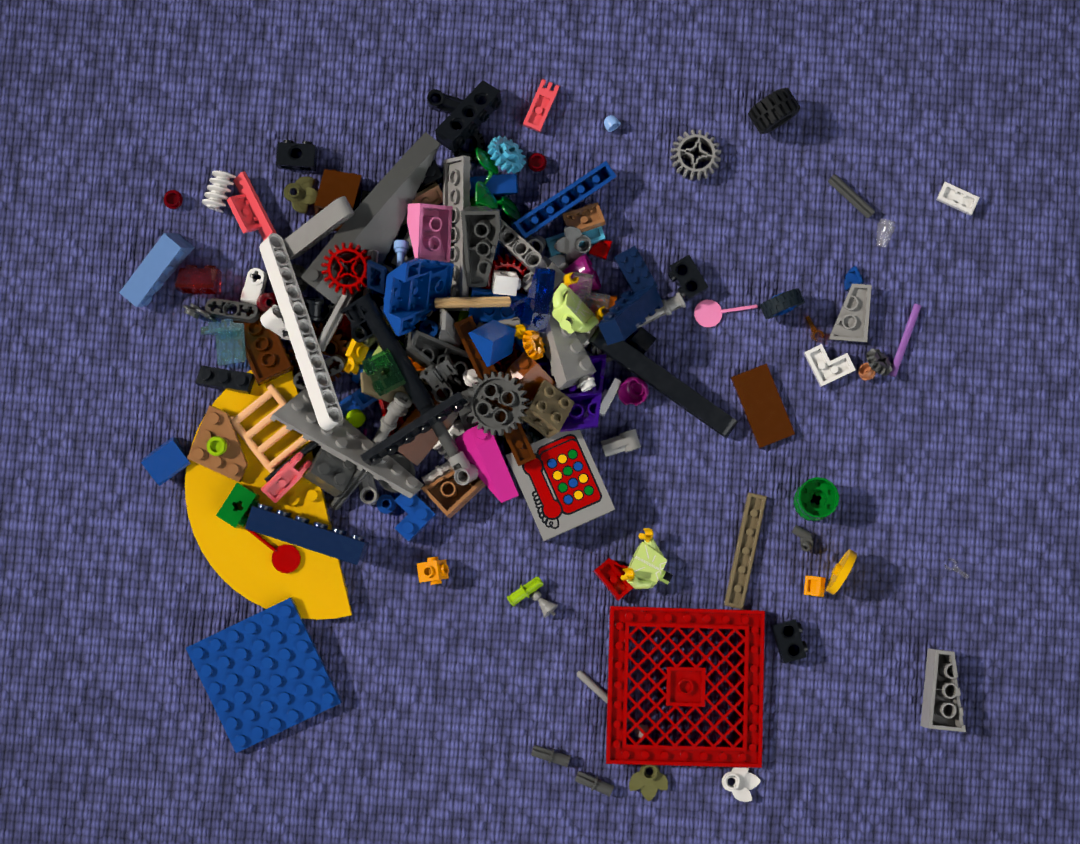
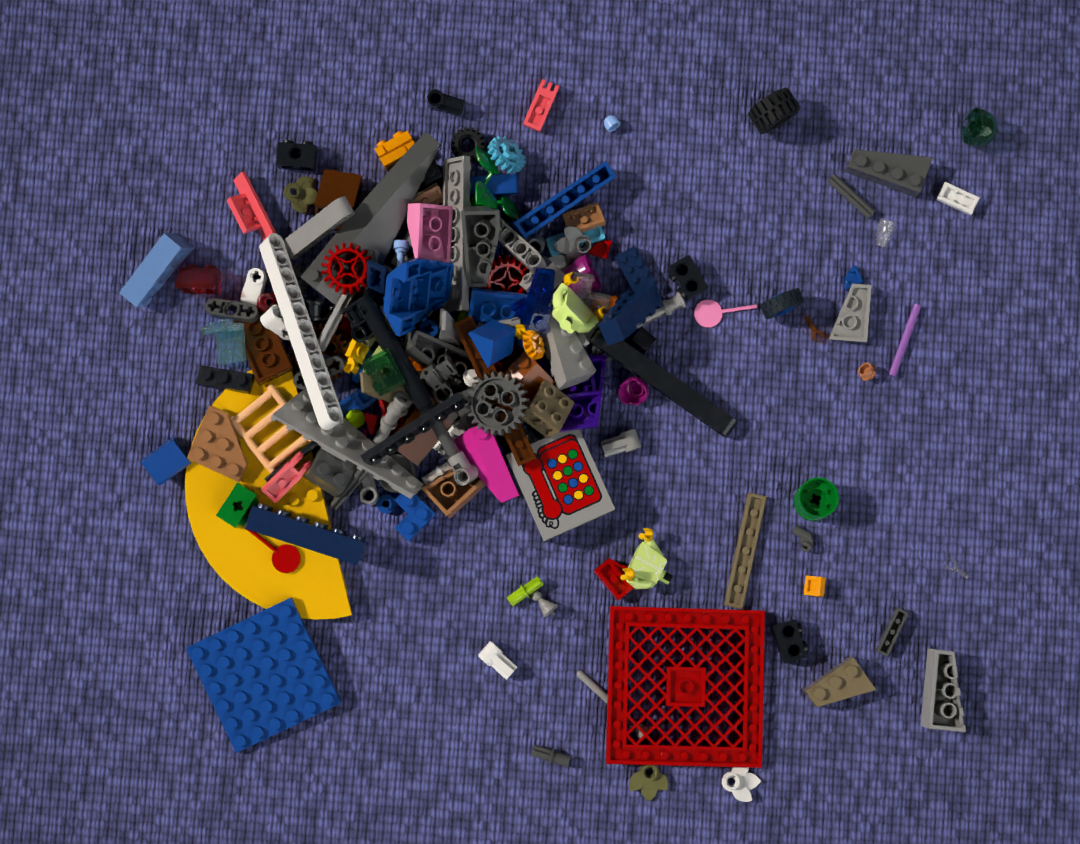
dark red plate [163,190,183,209] -> none
dark grey plate [183,303,217,323] -> none
white piece [202,170,236,213] -> none
lime tile [207,436,227,456] -> none
light orange brick [417,557,449,585] -> none
tan axle [434,296,511,308] -> none
black brick [435,80,502,152] -> none
white brick [491,270,521,296] -> none
dark red plate [528,153,547,172] -> none
dark grey axle [575,771,614,797] -> none
white plate [577,375,596,392] -> none
white plate [599,378,621,416] -> none
light grey gear [670,130,721,181] -> none
reddish brown tile [731,363,795,448] -> none
white plate [804,344,856,387] -> none
yellow wheel [826,549,857,595] -> none
dark grey gear [866,348,892,376] -> none
none -> red slope [364,413,380,436]
none -> light orange brick [374,130,414,172]
none -> white piece [478,641,517,680]
none -> dark tan wedge [802,656,876,707]
none -> dark grey wedge [844,149,933,198]
none -> dark grey piece [875,607,909,657]
none -> cylinder [961,108,998,147]

